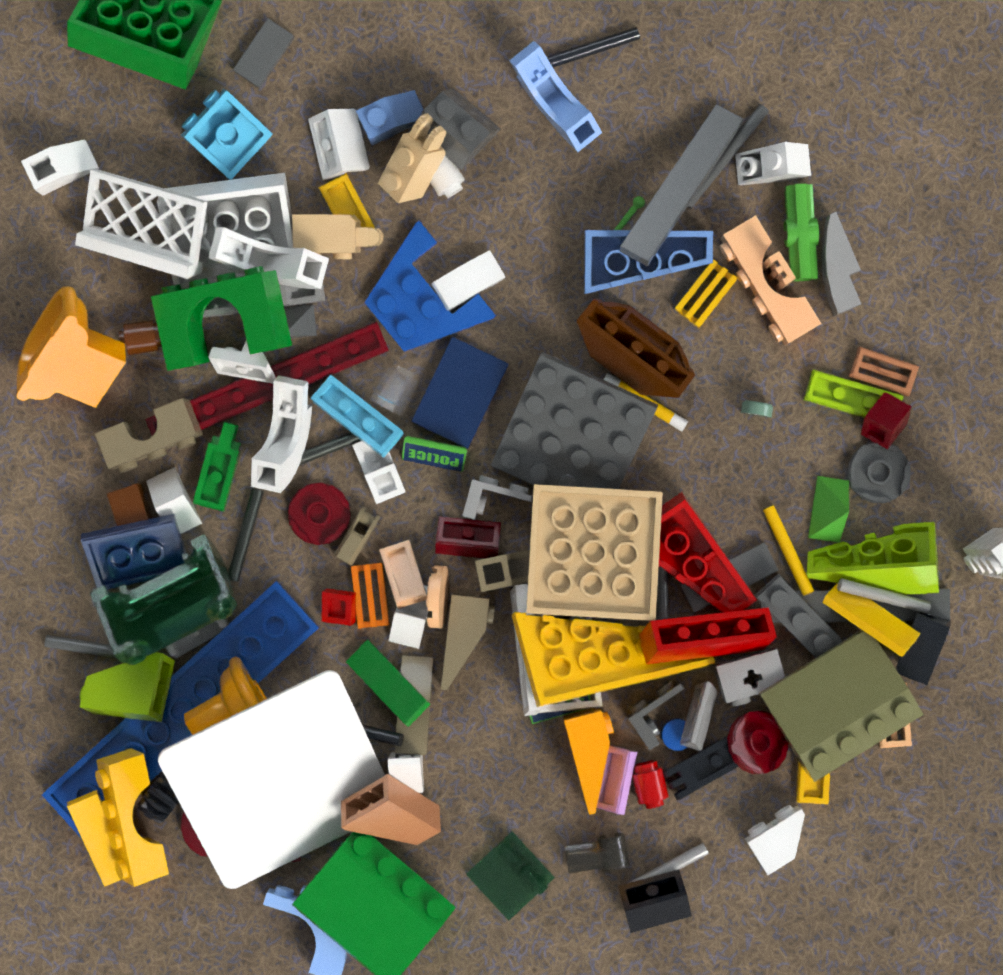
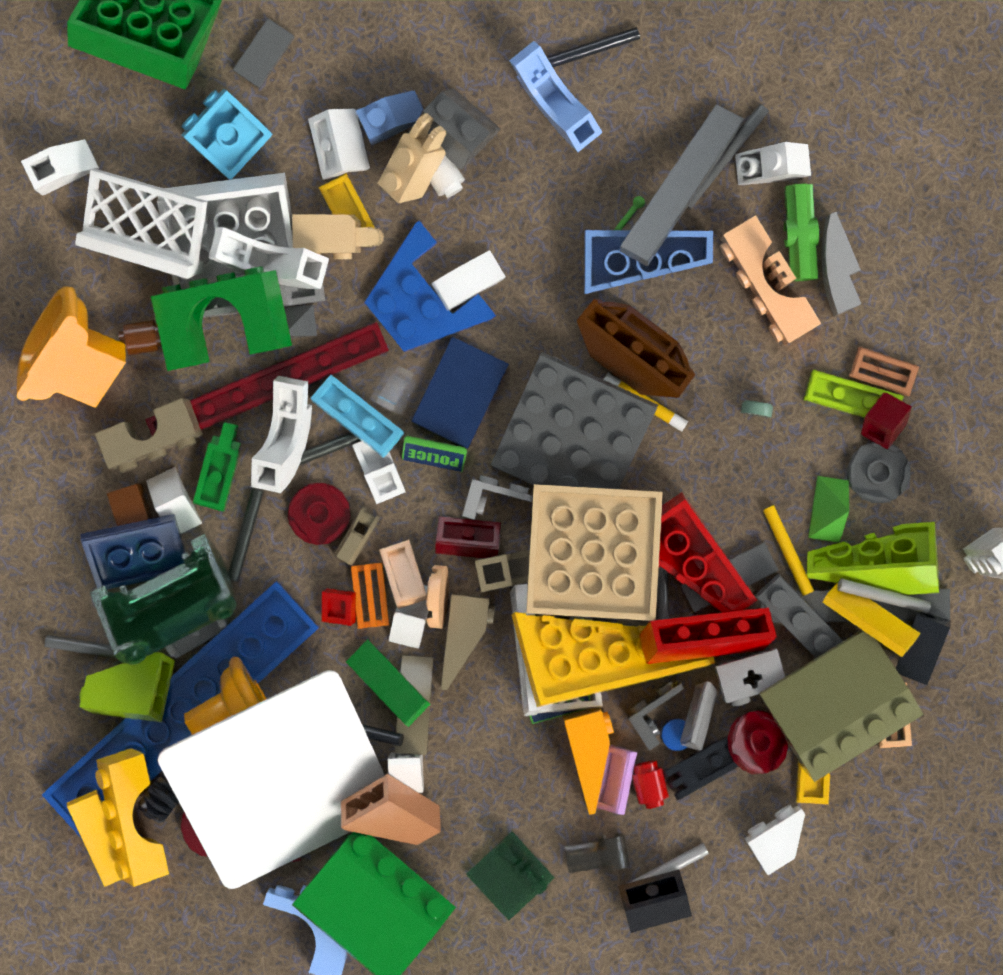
white slope [208,340,276,384] -> none
yellow tile [674,259,738,328] -> none

